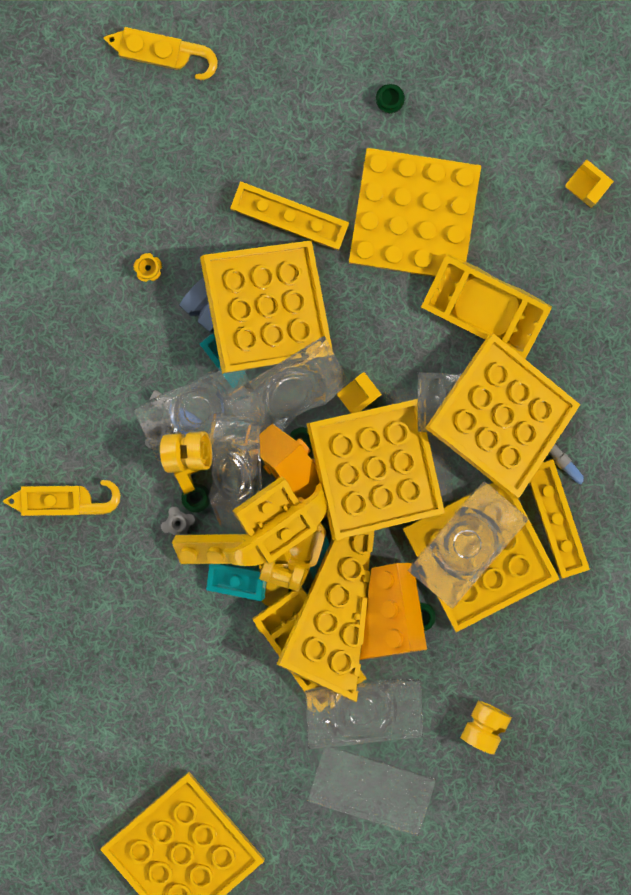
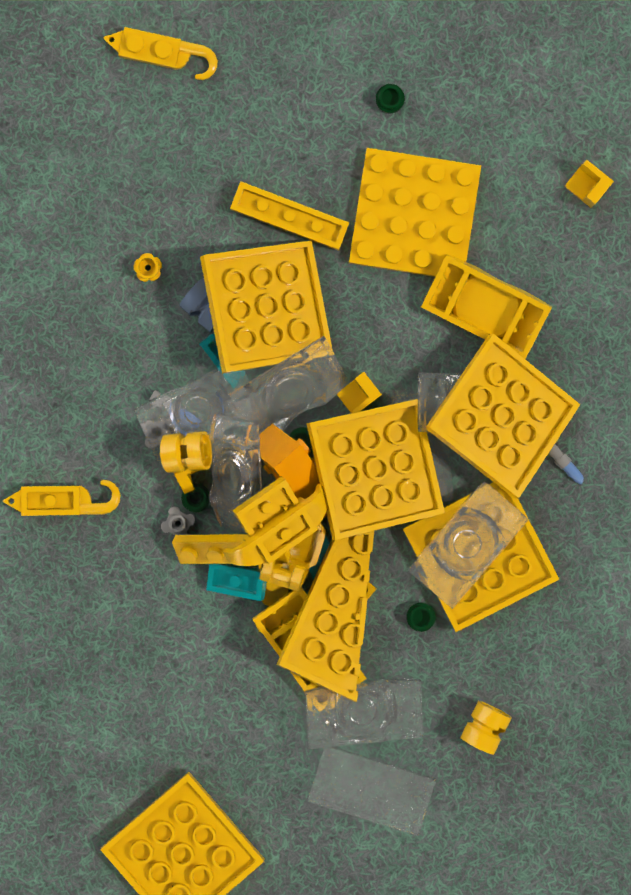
light orange wedge [360,563,427,660] -> none
yellow plate [529,459,590,579] -> none

